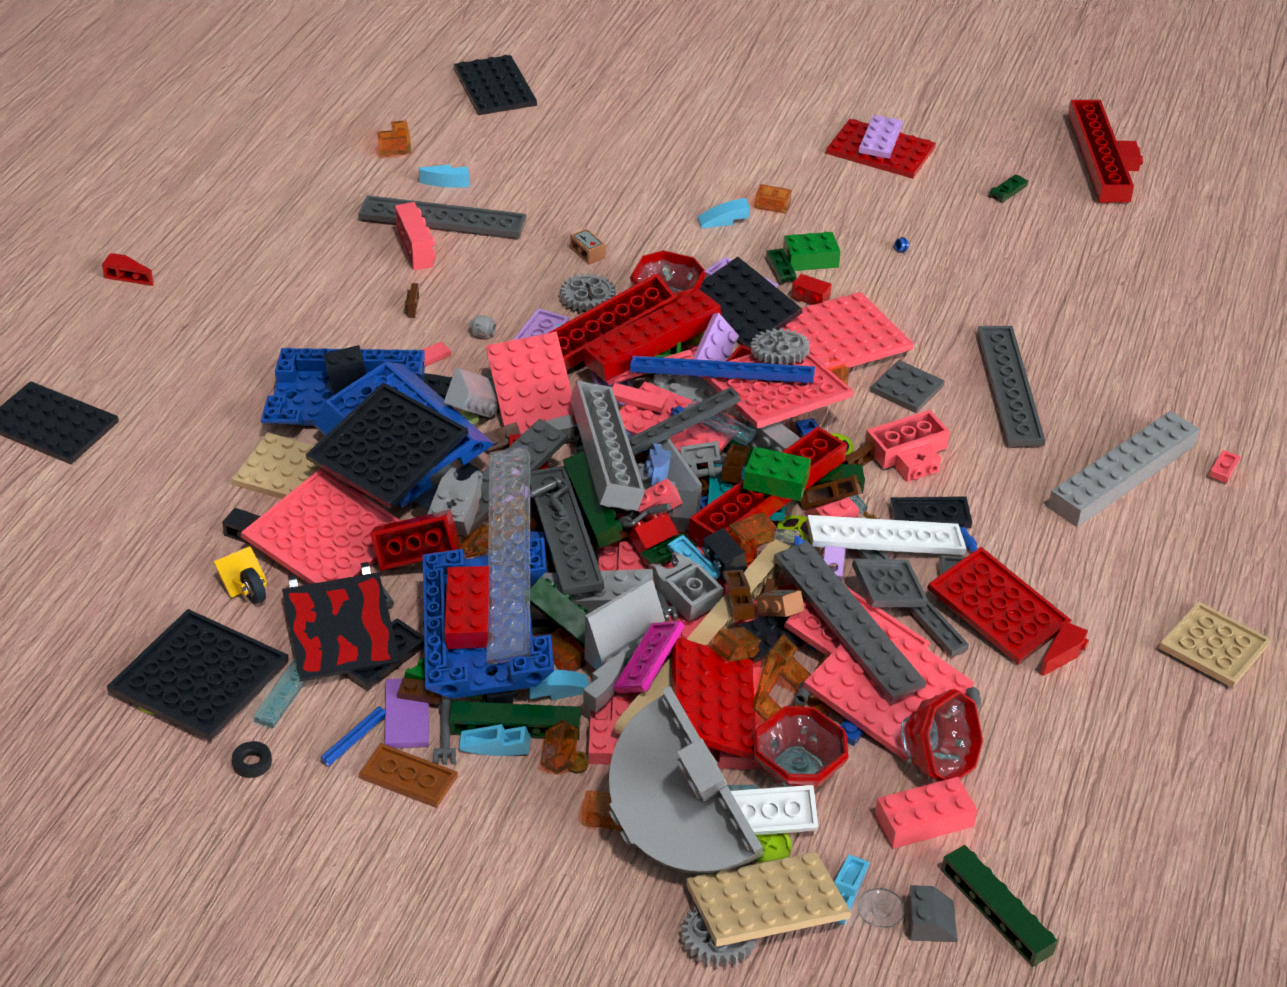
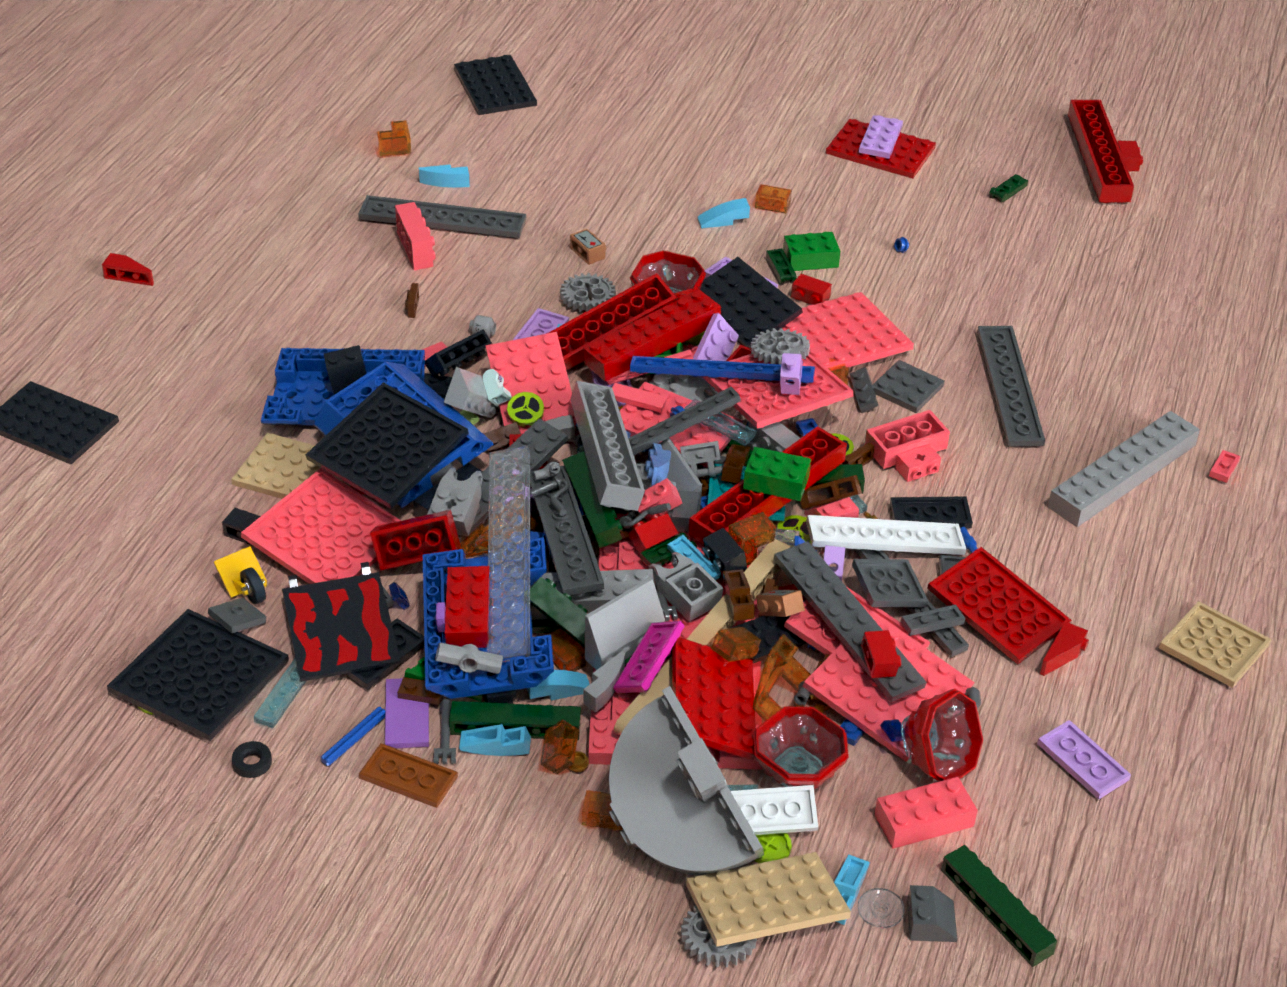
none -> dark grey plate [208,597,267,633]
none -> clear blue tile [389,582,410,609]
none -> black brick [425,329,492,377]
none -> light grey piece [435,643,503,674]
none -> medium lavender tile [436,602,446,632]
none -> light aqua leg [483,369,512,407]
none -> lime tile [507,392,544,427]
none -> light grey arm [533,462,561,481]
none -> lavender torso [780,353,803,395]
none -> dark grey plate [849,366,879,413]
none -> red brick [861,630,901,678]
none -> clear blue tile [880,719,906,742]
none -> dark grey plate [901,605,965,636]
none -> lavender plate [1037,720,1131,800]

